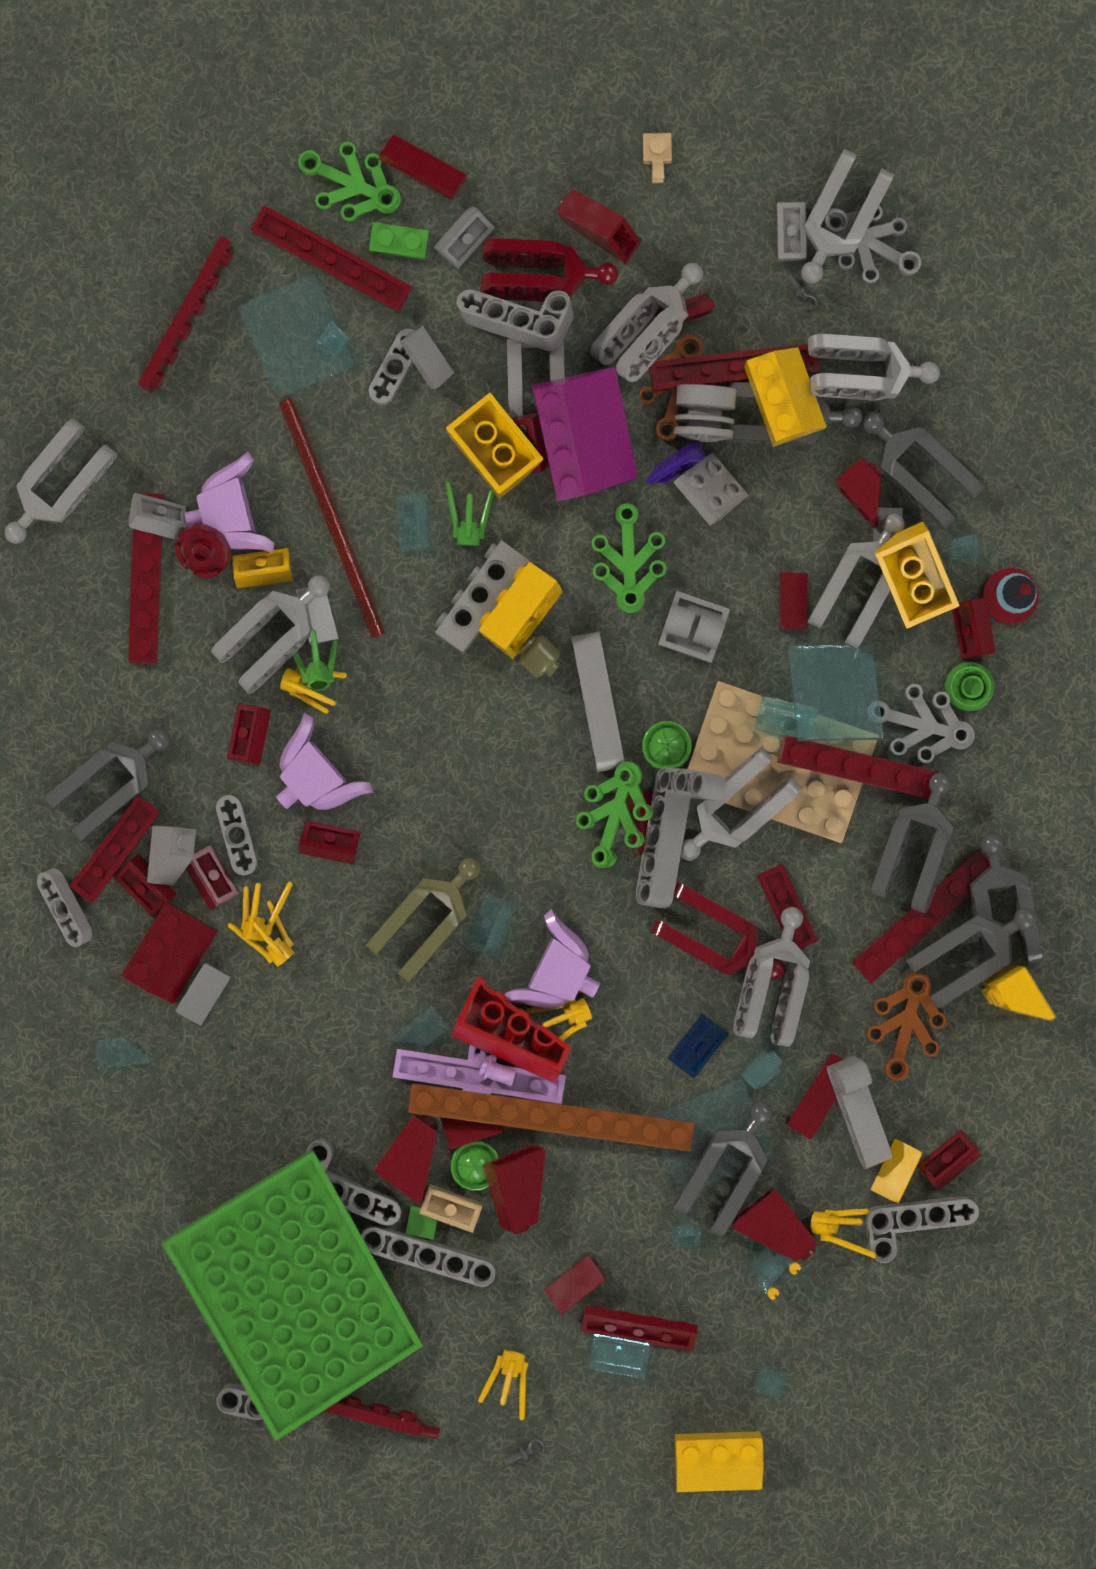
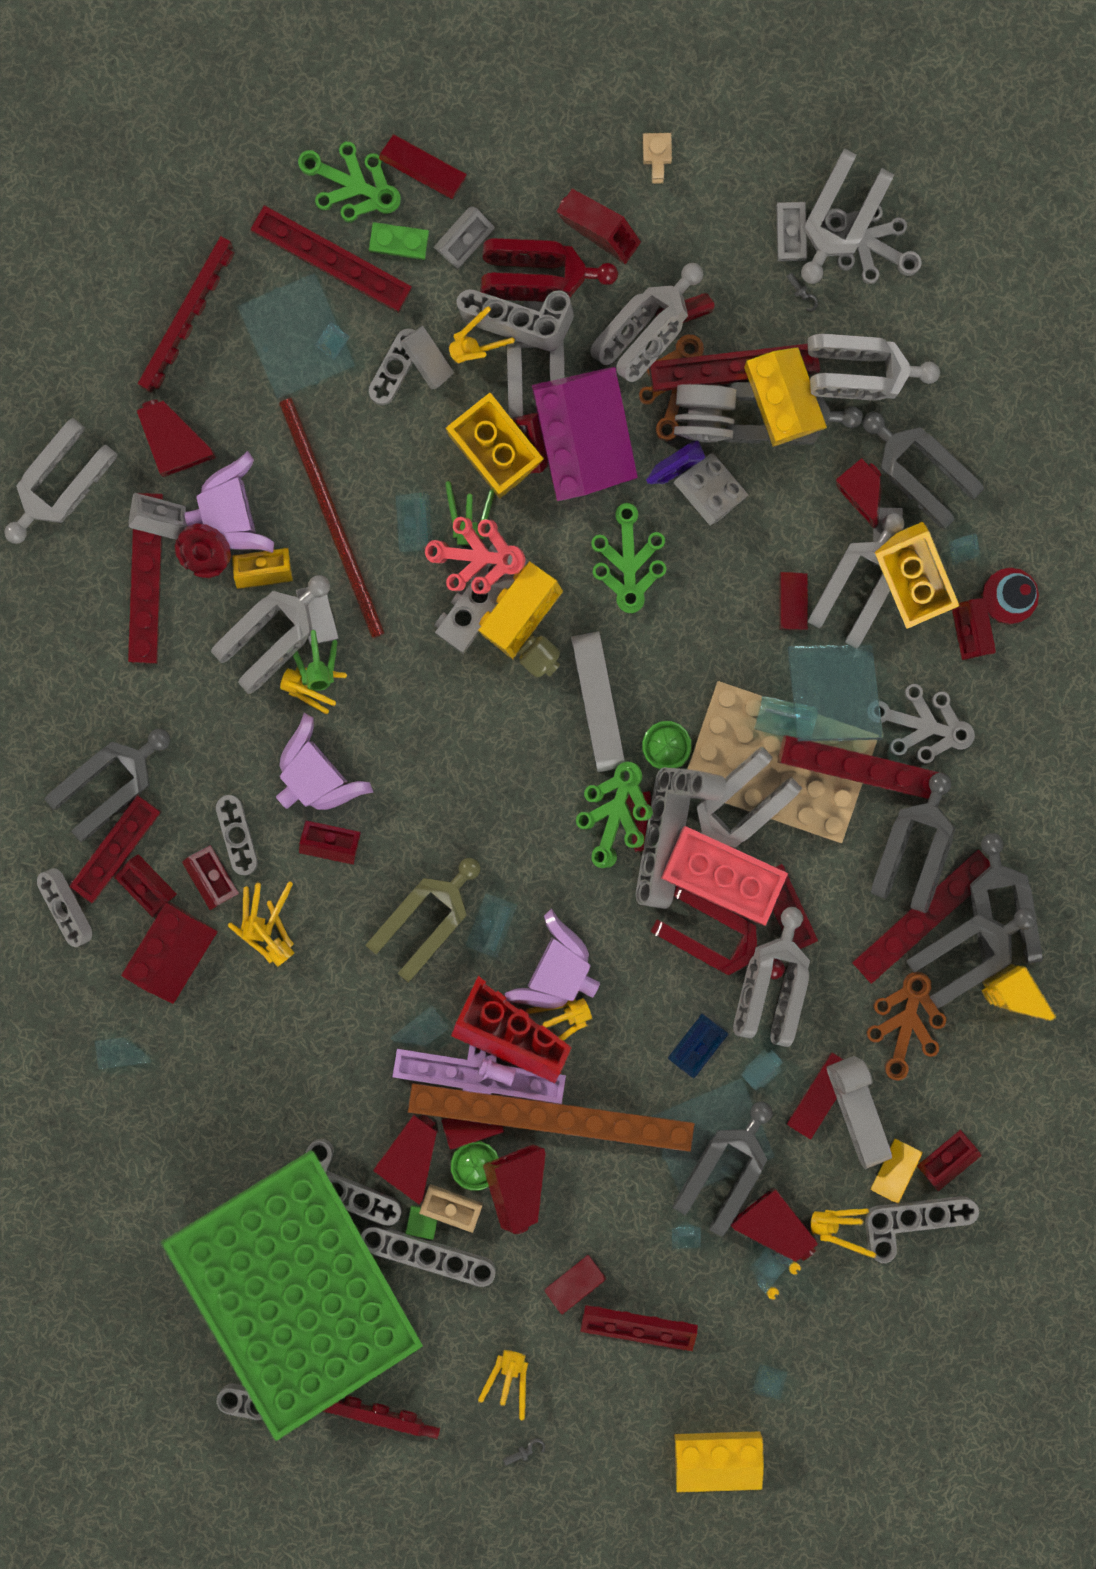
light grey slope [147,826,196,885] -> none
light grey slope [175,963,231,1026] -> none
dark red slope [227,703,271,765] -> none
clear light blue slope [589,1334,650,1379] -> none
light grey plate [658,591,730,663] -> none
bright green hat [945,662,995,712] -> none
none -> dark red slope [136,399,216,478]
none -> coral plant [425,517,525,594]
none -> yellow plant [449,306,515,364]
none -> coral plate [661,826,788,926]

